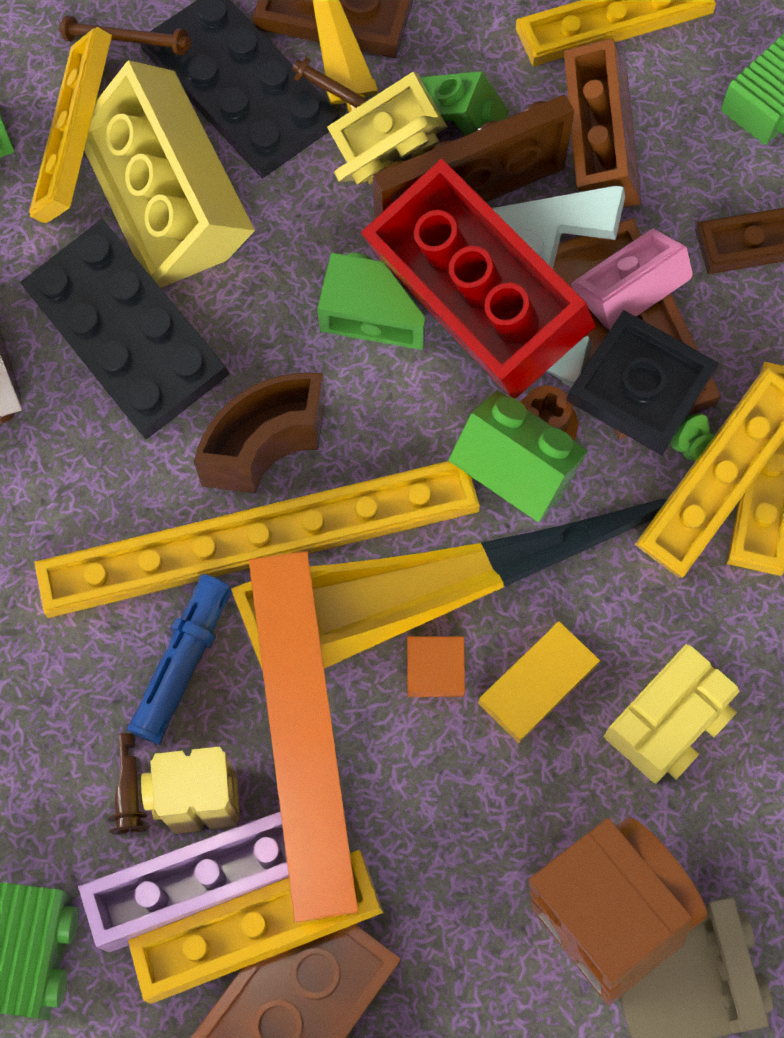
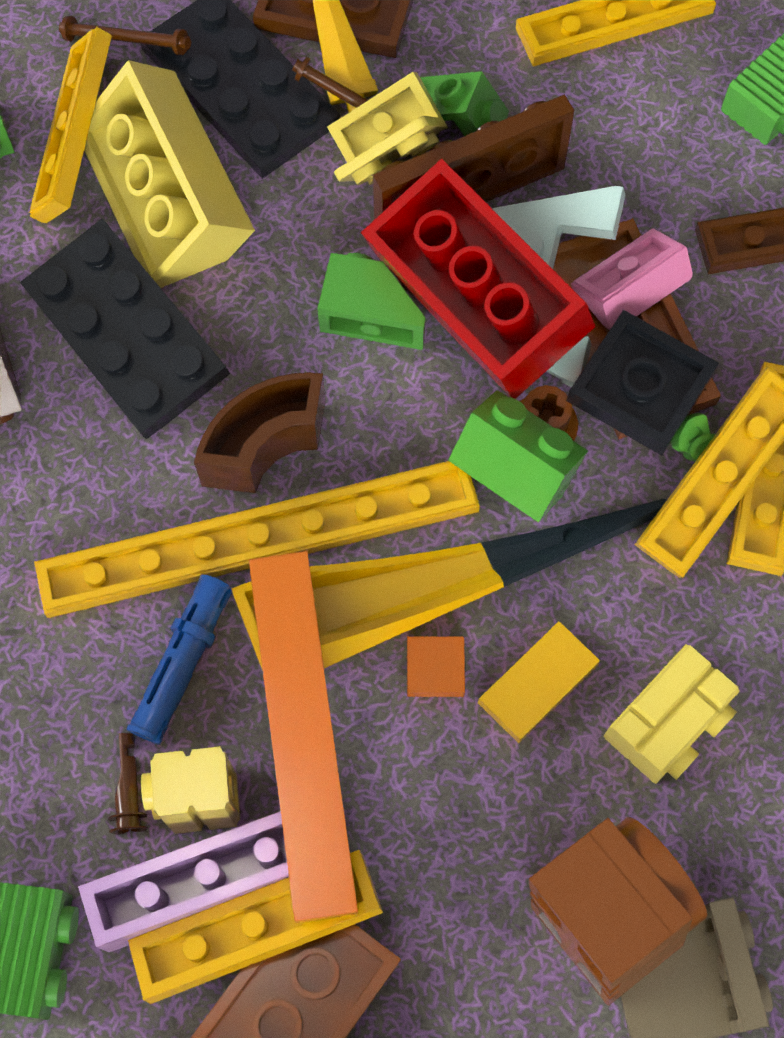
dark orange brick [564,38,642,208] -> none

